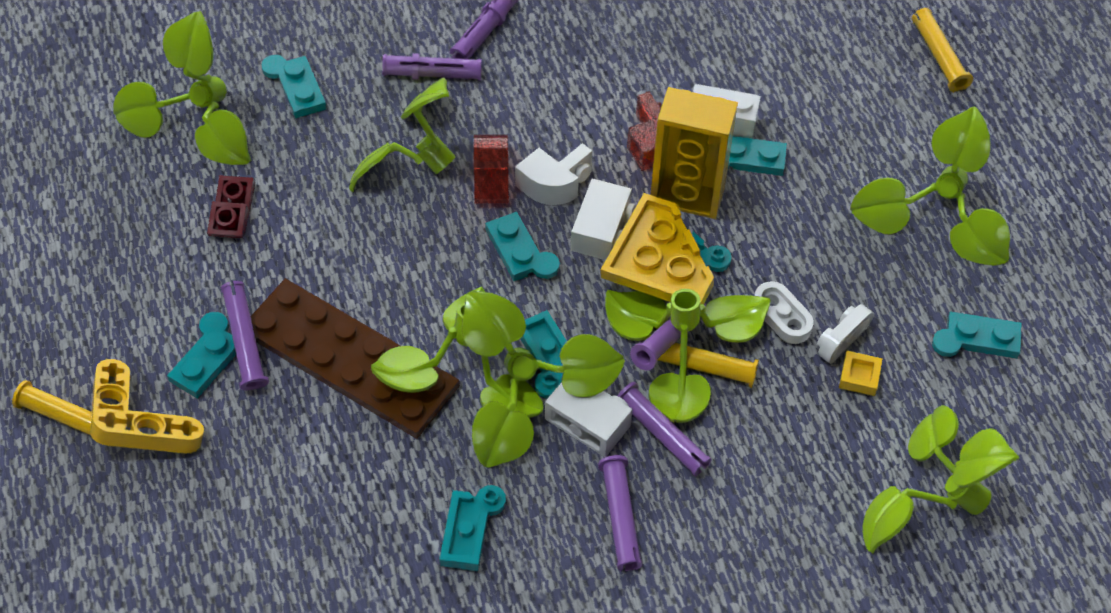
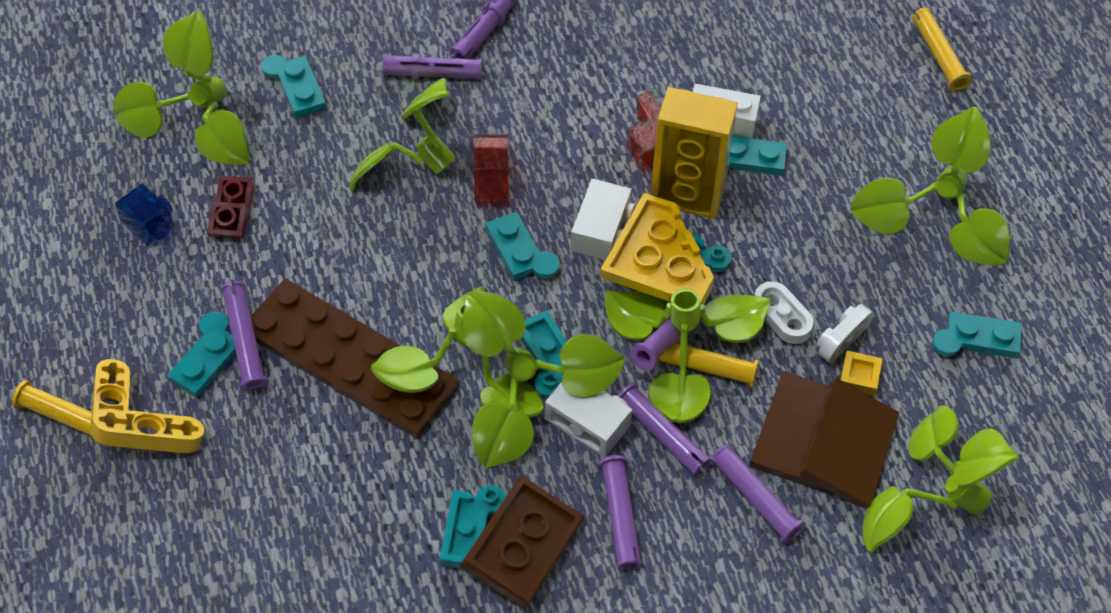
white brick [515,143,592,205] -> none
none -> clear blue brick [115,183,174,246]
none -> reddish brown tile [459,475,585,610]
none -> medium lavender pin [711,444,806,544]
none -> reddish brown tile [749,371,829,491]
none -> reddish brown tile [799,378,899,509]

